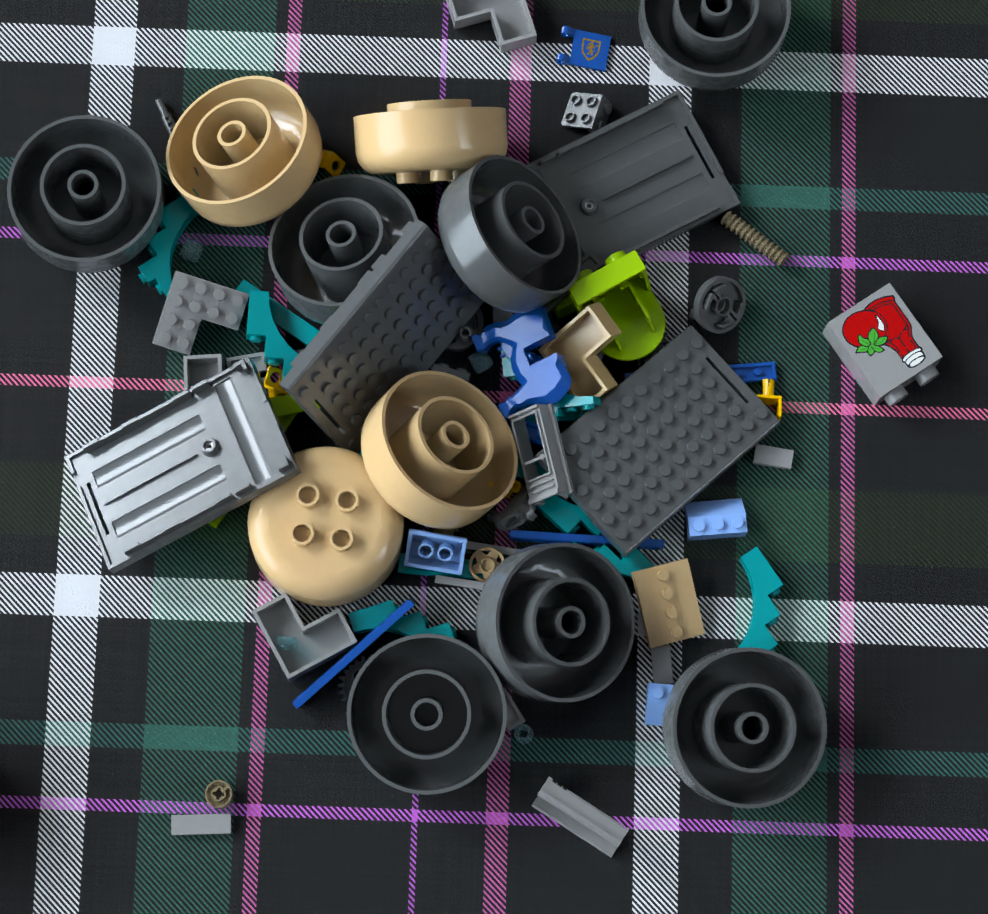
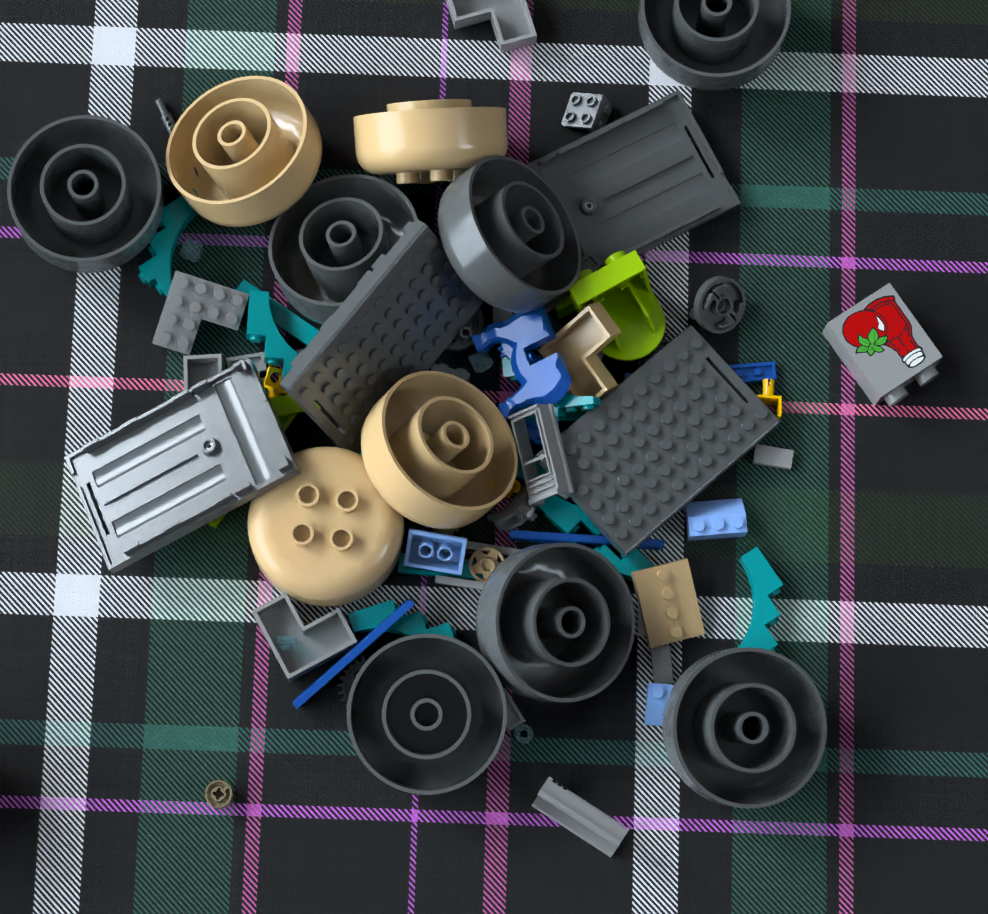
light grey tile [171,813,231,836] -> none
yellow bracket [319,149,345,177] -> none
blue flag [556,26,611,72] -> none
dark tan piece [721,210,789,267] -> none

